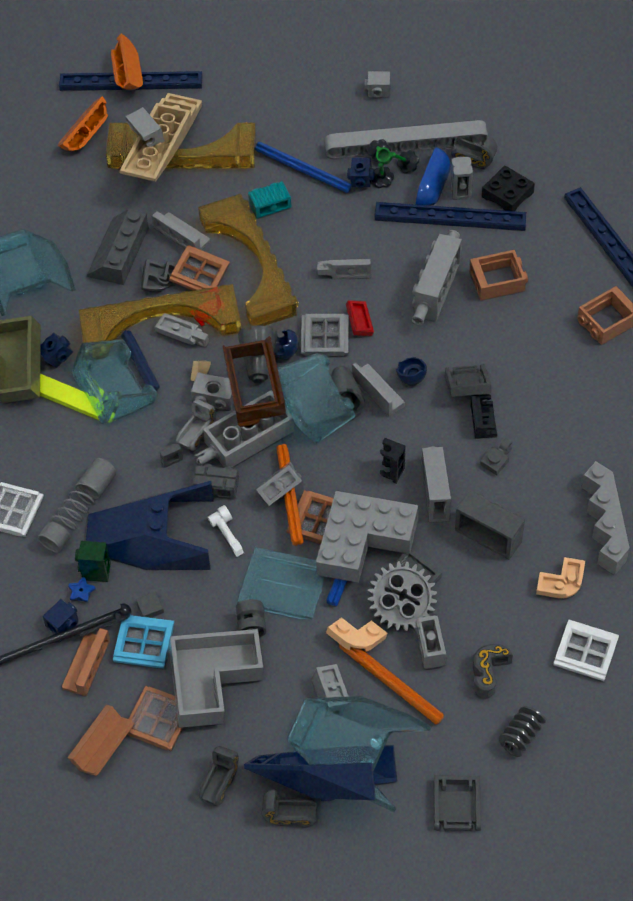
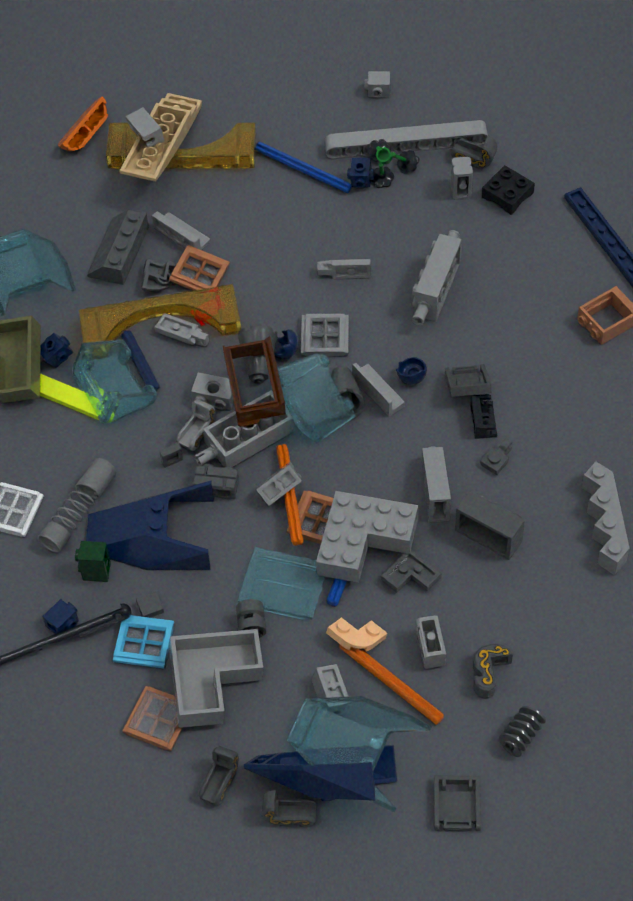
dark blue tile [59,71,202,91] -> none
nougat panel [62,628,110,696] -> none
blue plate [68,577,96,602] -> none
nougat panel [68,705,134,776] -> none
orange brick [111,33,143,90] -> none
tan tile [191,361,211,381] -> none
clear yellow arch [198,193,299,326] -> none
white brick [207,505,244,557] -> none
teal brick [248,181,292,219] -> none
red tile [346,300,374,336] -> none
light grey gear [367,561,437,632] -> none
dark blue tile [375,202,527,231] -> none
black hinge [380,438,406,484] -> none
blue brick [416,147,451,205] -> none
nougat window [469,250,528,301] -> none
light nougat plate [536,557,585,598] -> none
white piece [553,620,619,681] -> none

